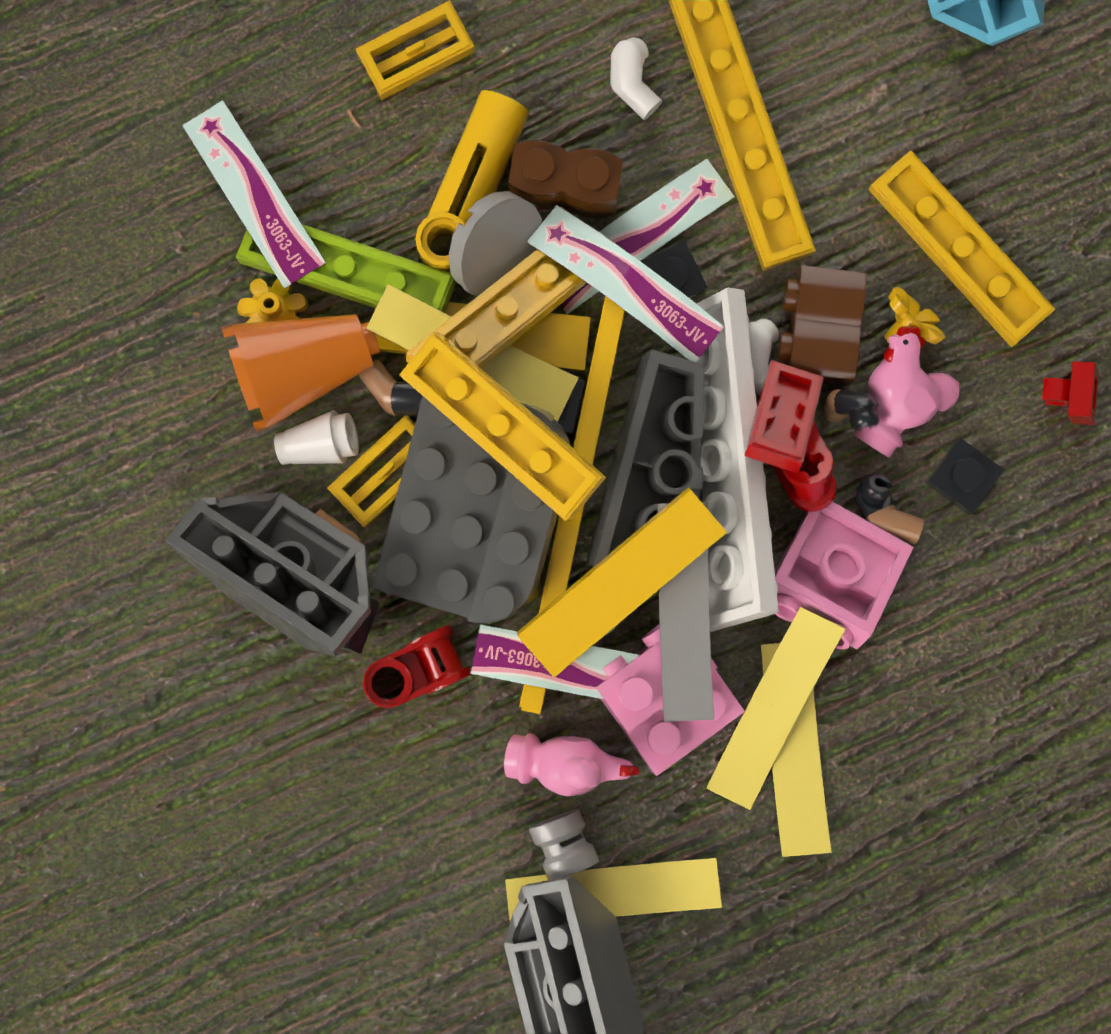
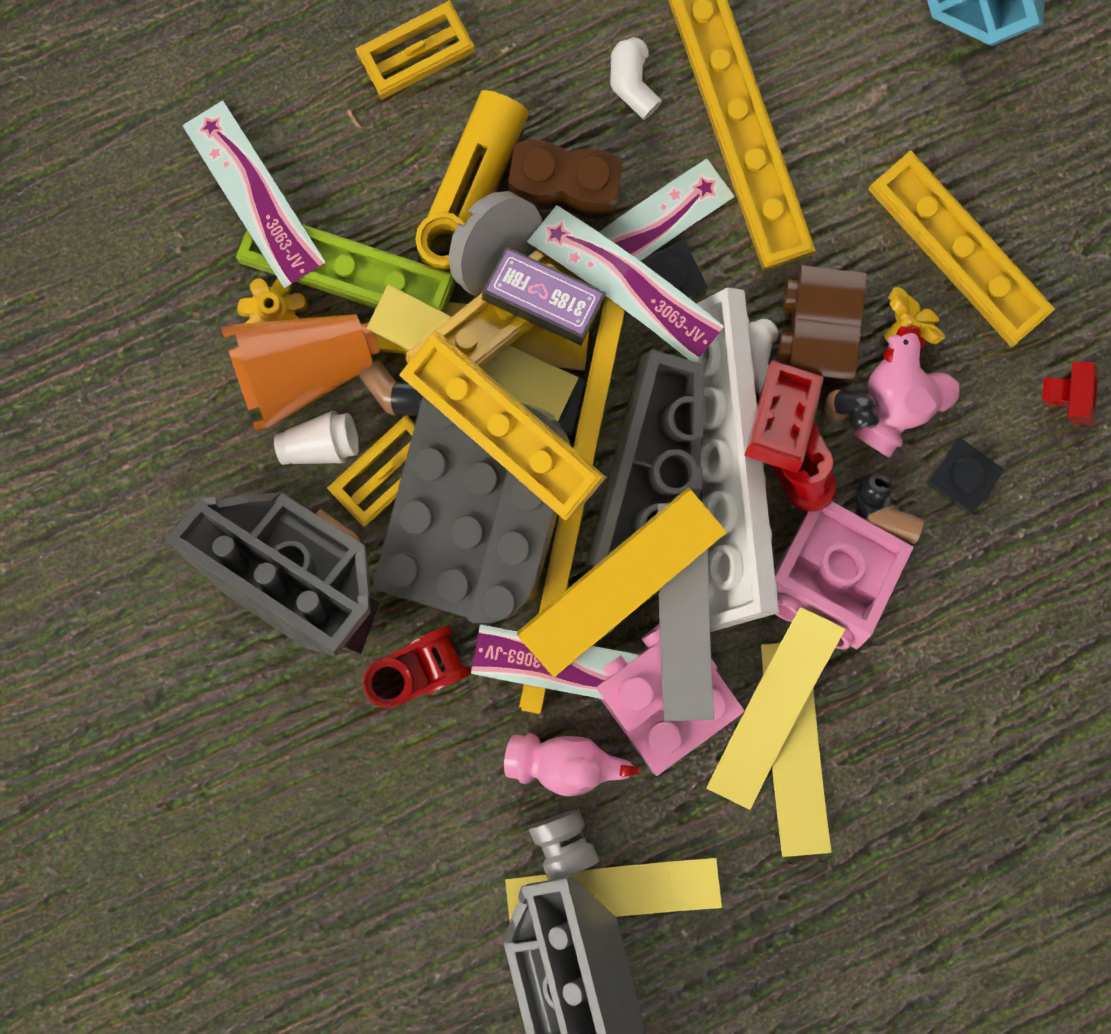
none -> tile [482,247,606,346]

